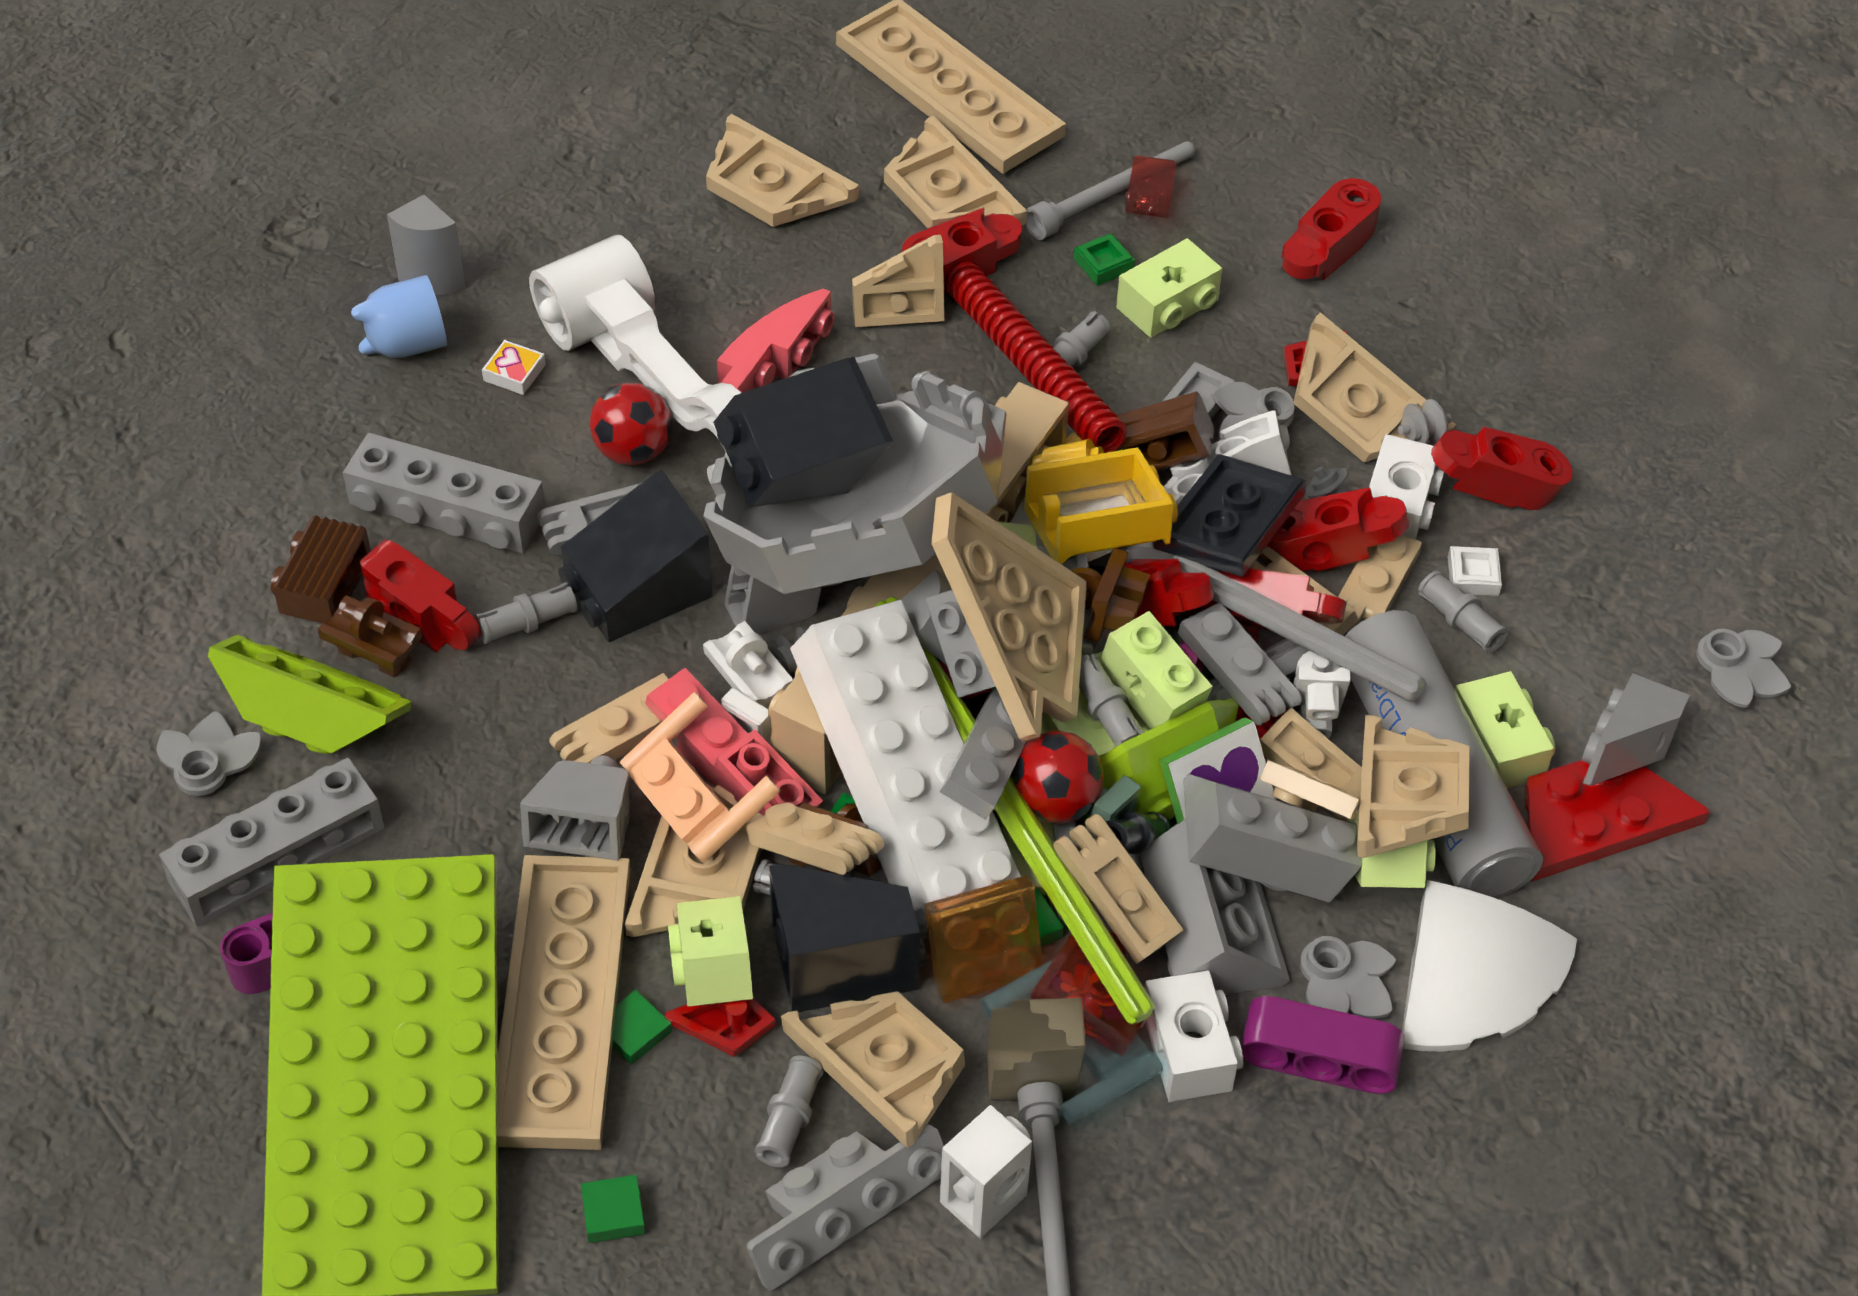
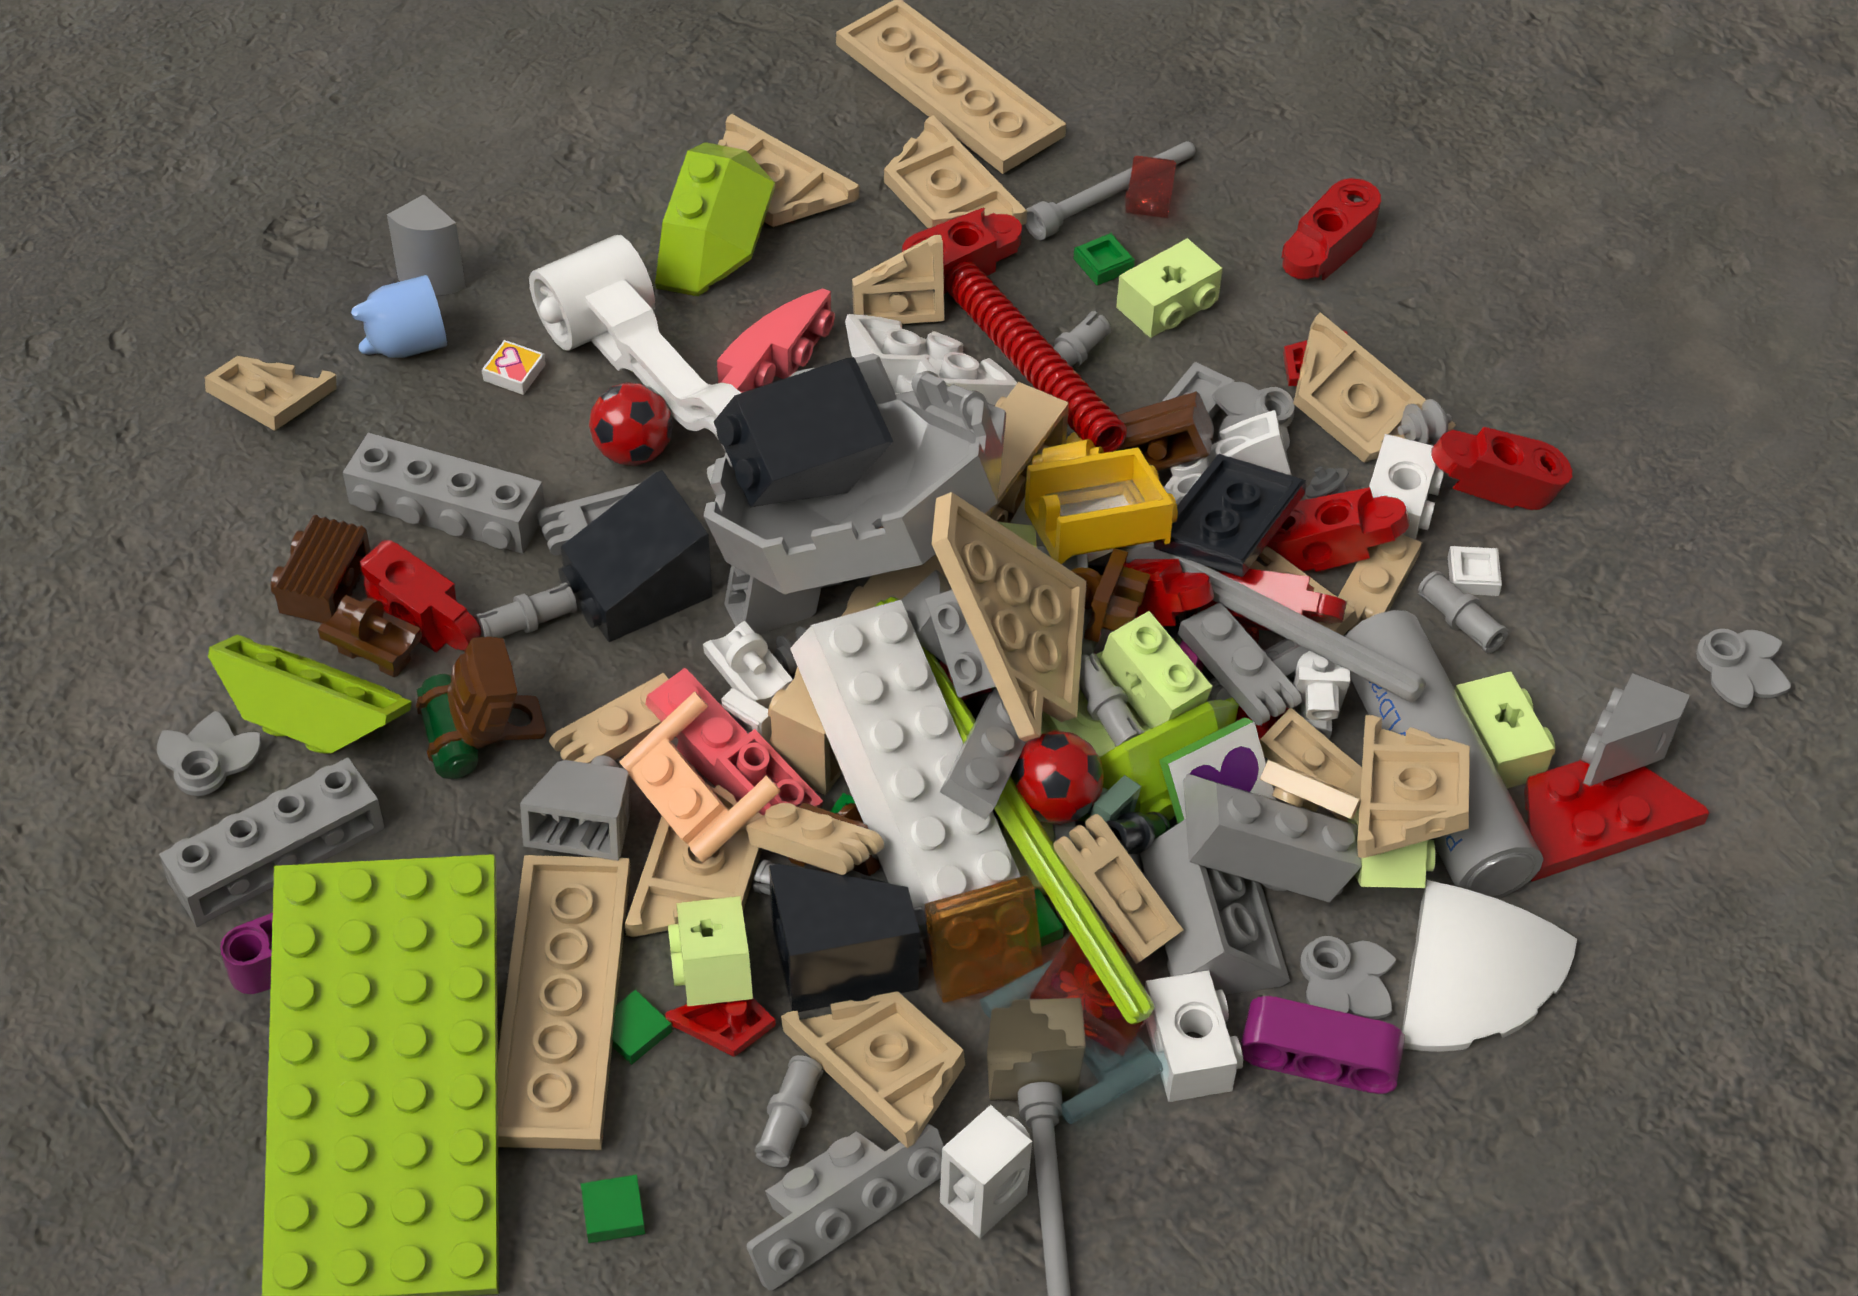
none -> tan wing [205,356,336,431]
none -> reddish brown piece [416,636,546,780]
none -> lime wedge [655,142,775,297]
none -> white brick [845,314,1017,405]

